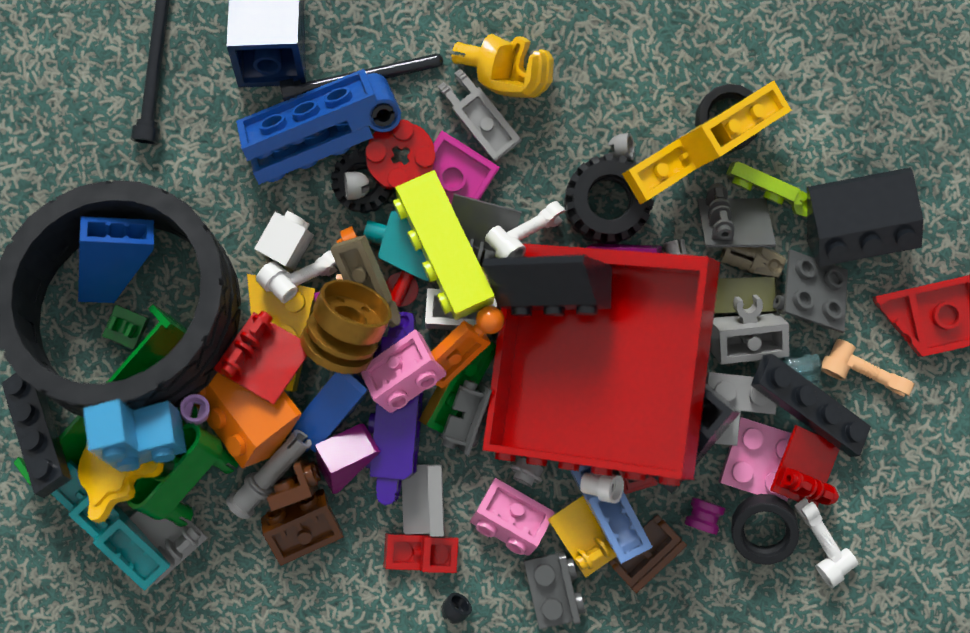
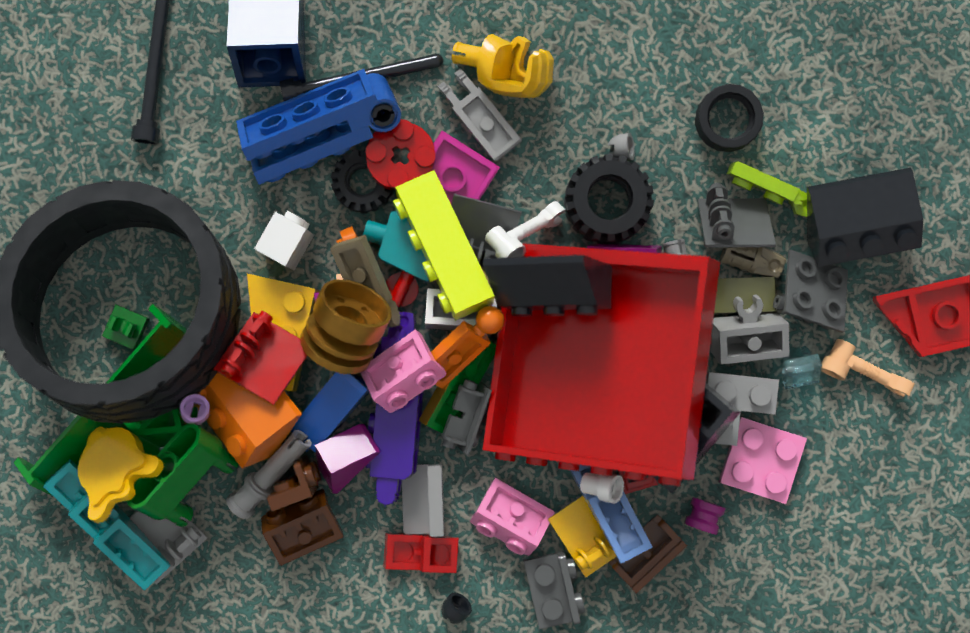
black plate [1,373,72,498] -> none
blue slope [78,216,154,303] -> none
dark azure brick [83,399,186,472] -> none
white brick [256,250,337,303] -> none
light grey hinge [344,171,370,200] -> none
light grey plate [511,457,544,487] -> none
yellow bracket [622,81,792,204] -> none
black tyre [731,494,799,565] -> none
black plate [751,354,871,457] -> none
red hinge [770,425,840,507] -> none
white brick [794,498,859,588] -> none

